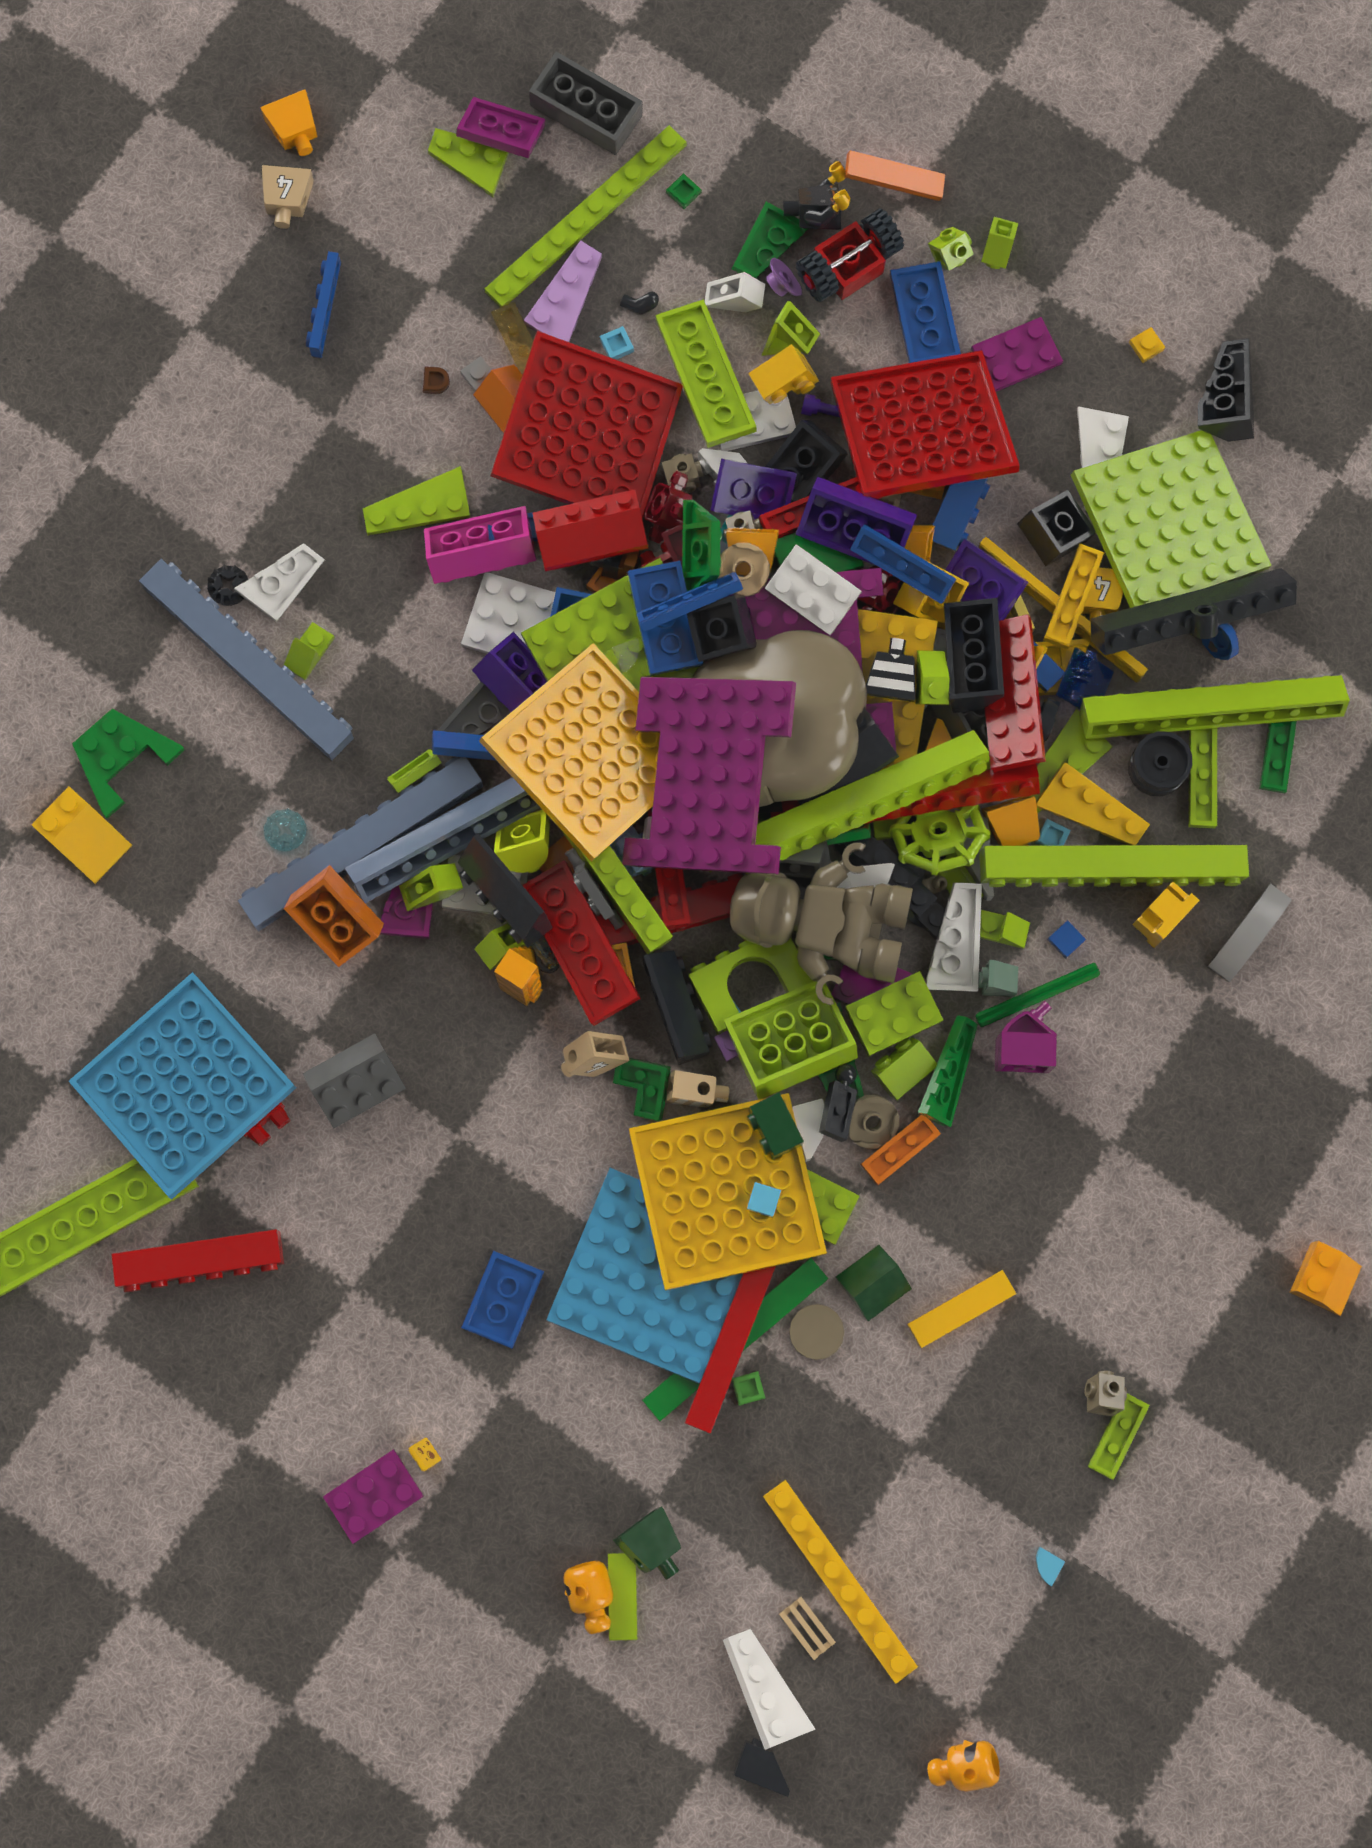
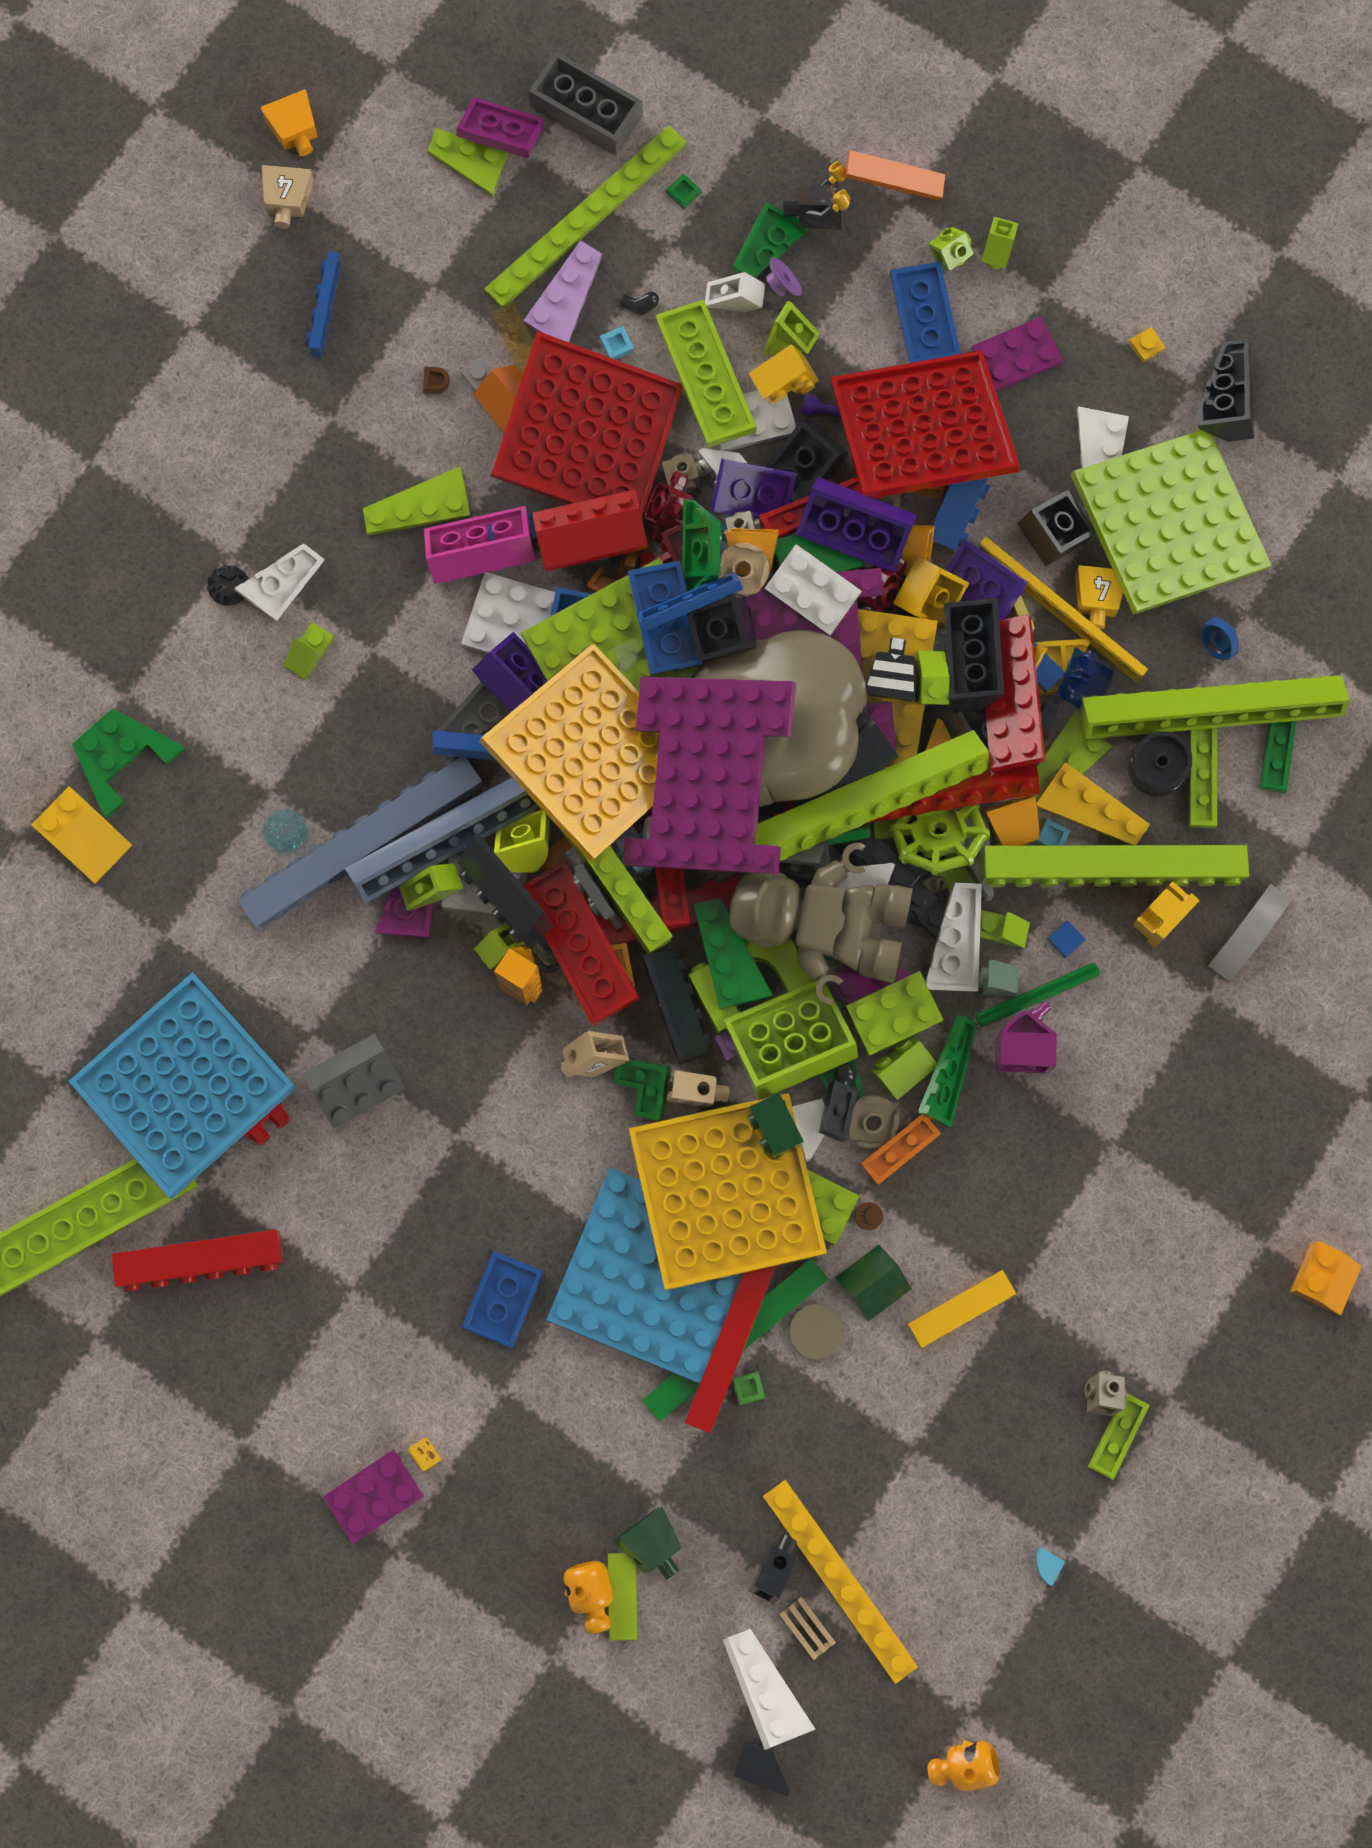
sand blue brick [139,559,354,761] -> none
orange brick [284,865,384,967] -> none
lime tile [387,749,442,793] -> none
medium azure tile [747,1182,781,1218] -> none
brick [796,208,904,302] -> none
blue plate [850,525,956,604] -> none
yellow tile [1043,544,1104,649] -> none
black hinge [1091,568,1297,655] -> none
none -> green wing [694,898,773,1010]
none -> black torso [749,1534,797,1604]
none -> reddish brown tile [855,1202,883,1230]

